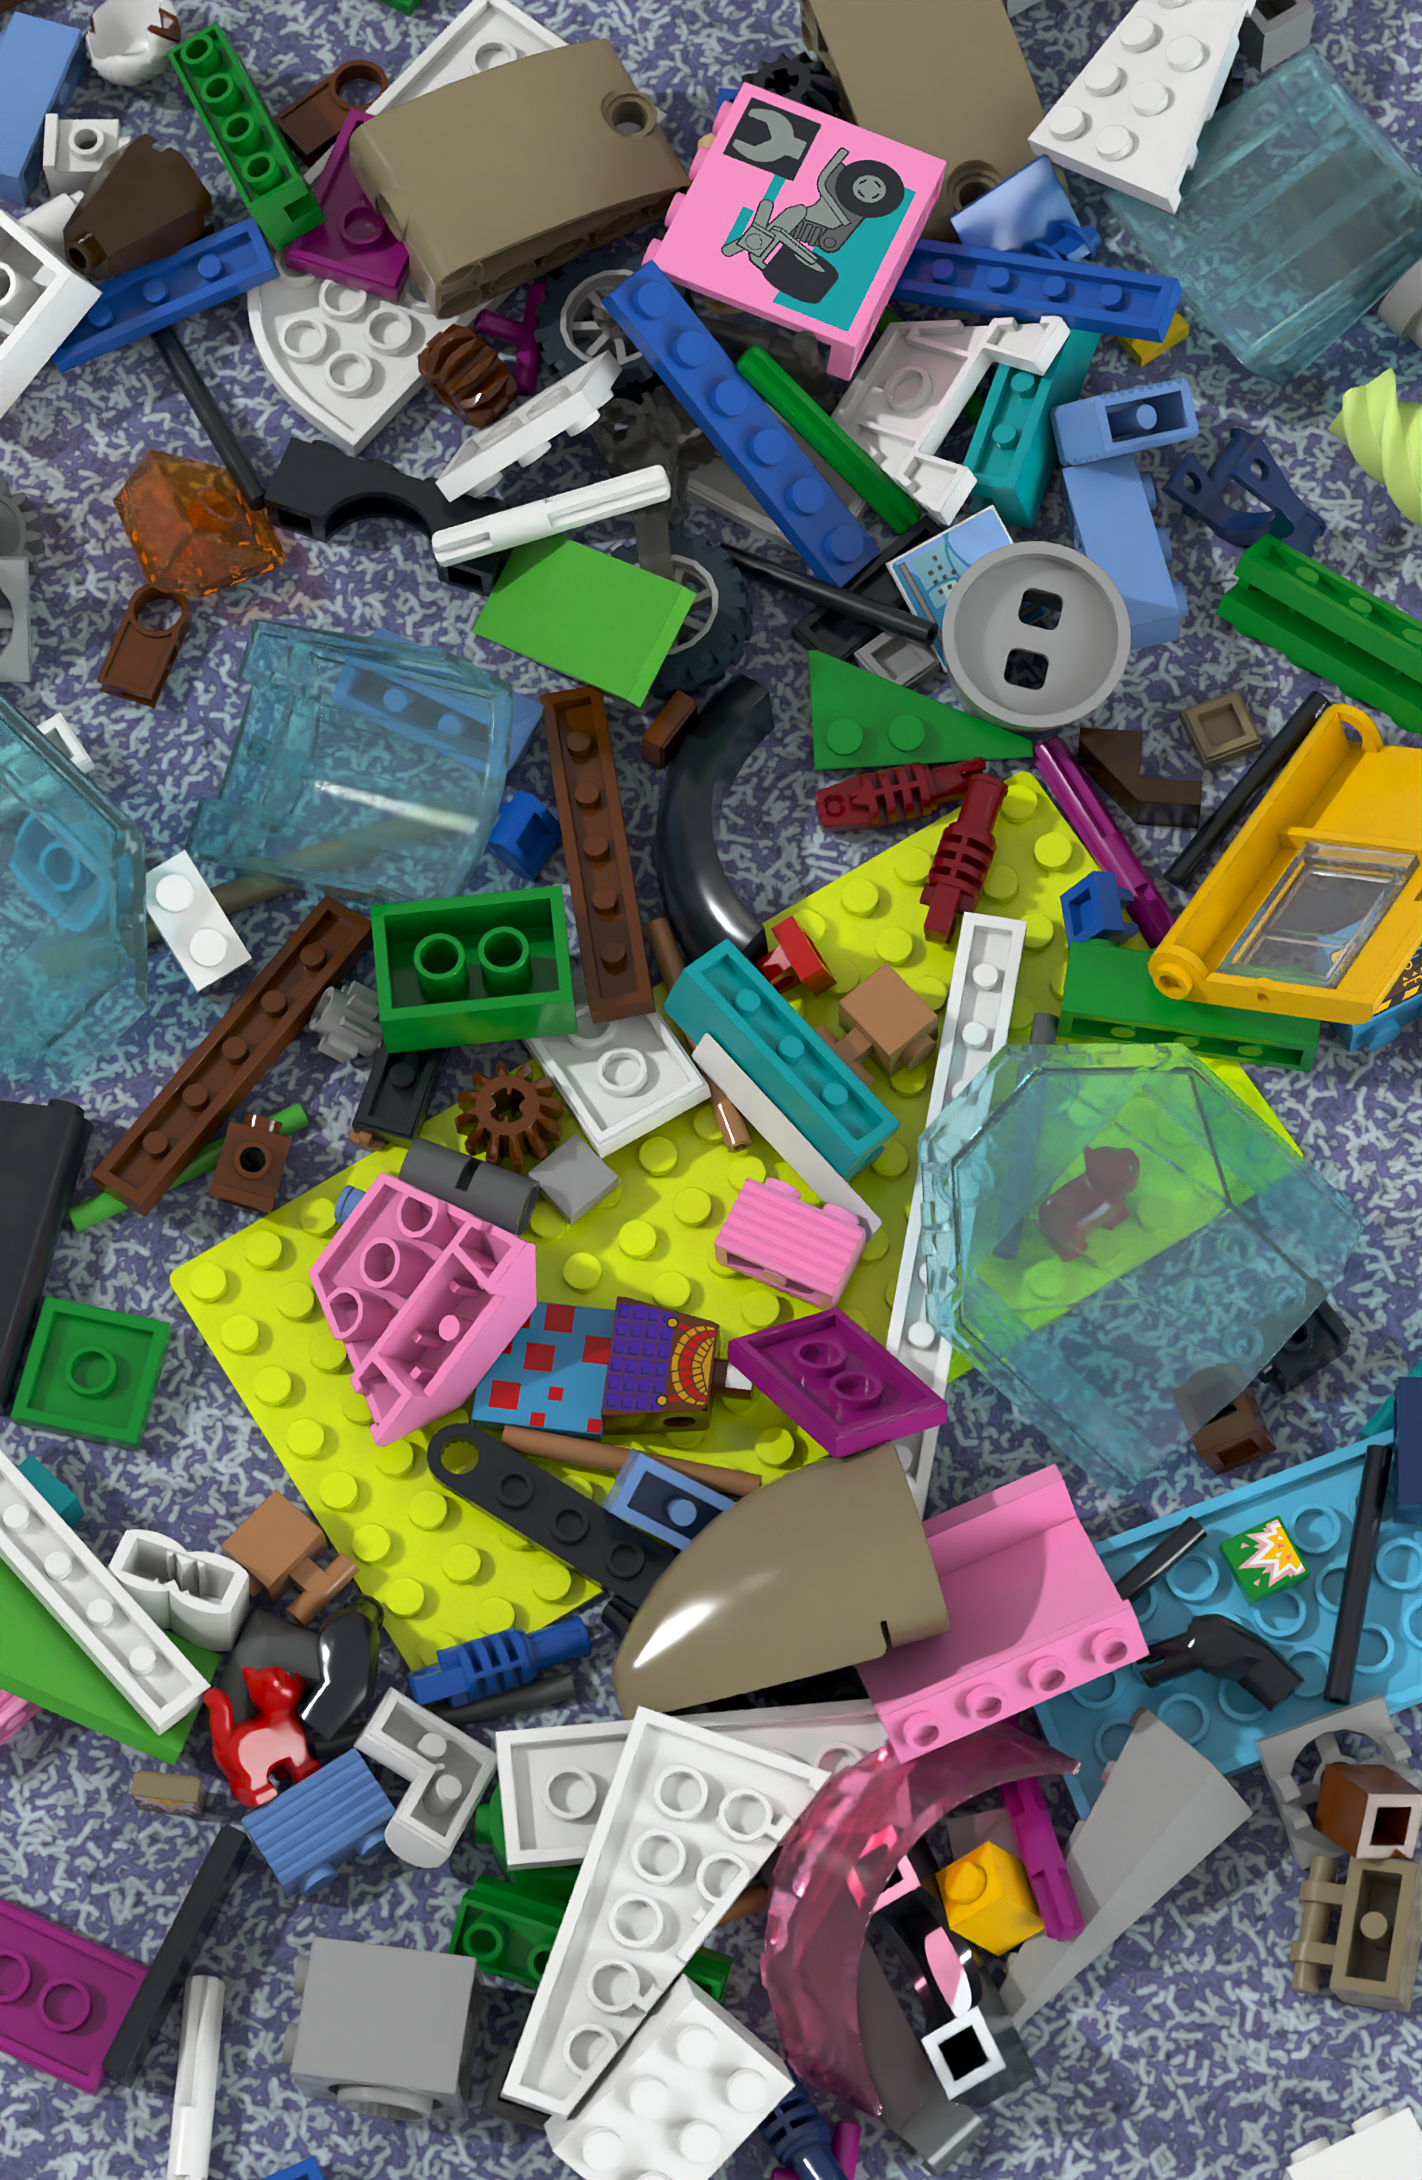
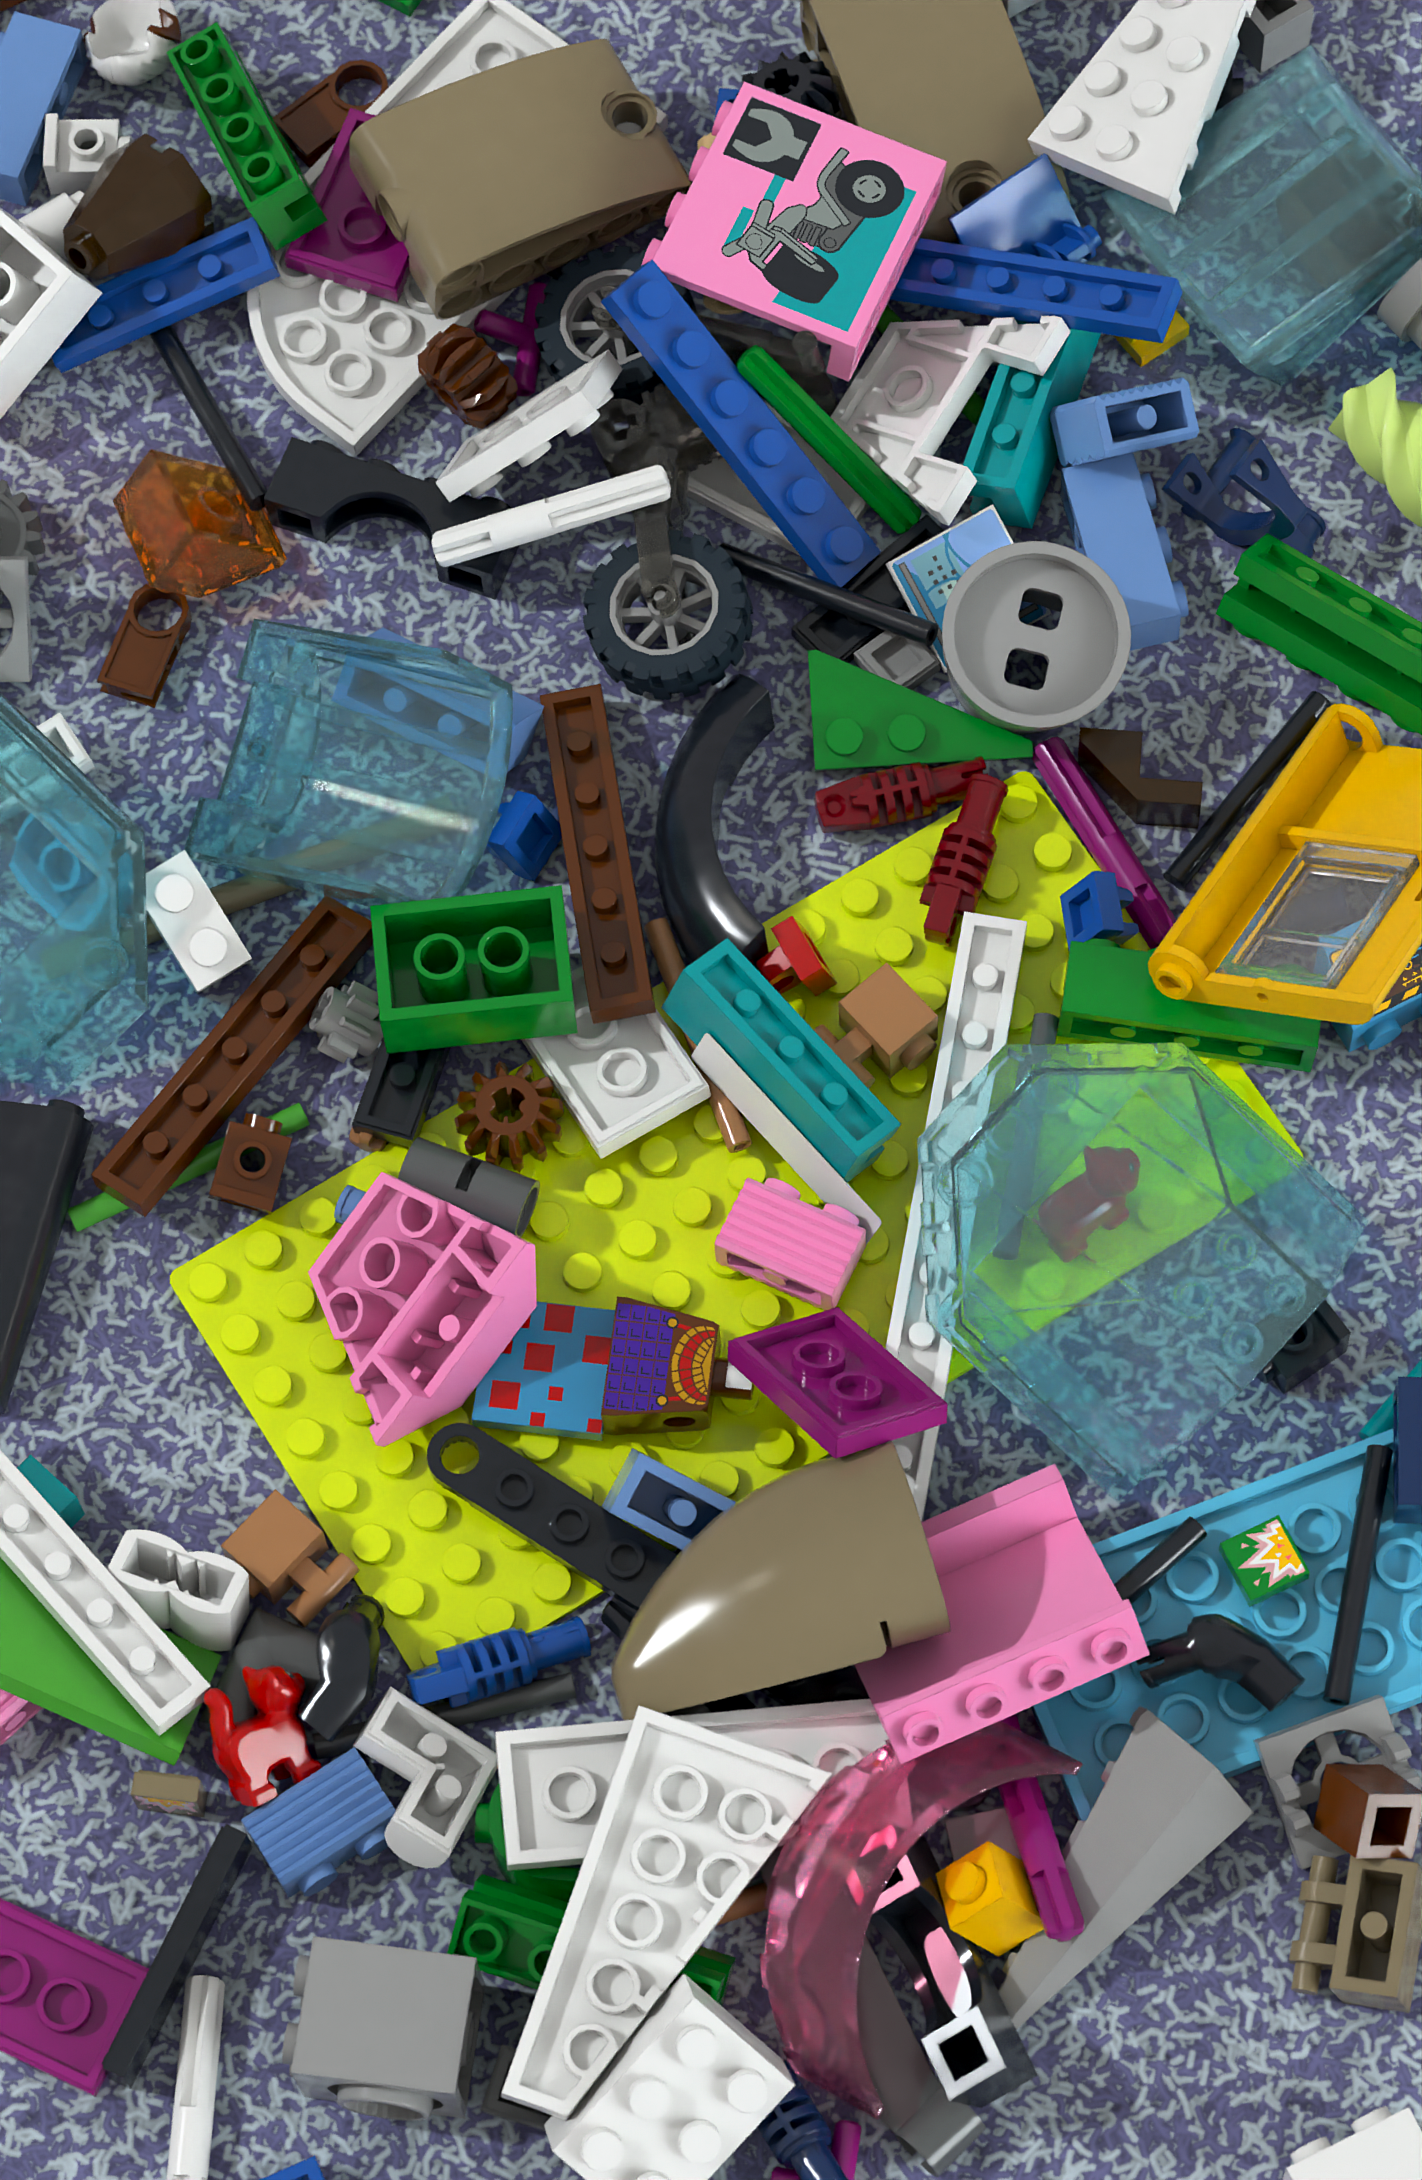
green plate [10,1296,173,1451] -> none
bright green tile [472,534,697,707] -> none
medium nougat bar [501,1425,762,1498] -> none
light grey tile [528,1133,619,1226] -> none
reddish brown tile [642,689,697,770] -> none
reddish brown brick [1173,1361,1277,1475] -> none
dark tan tile [1180,690,1262,771] -> none

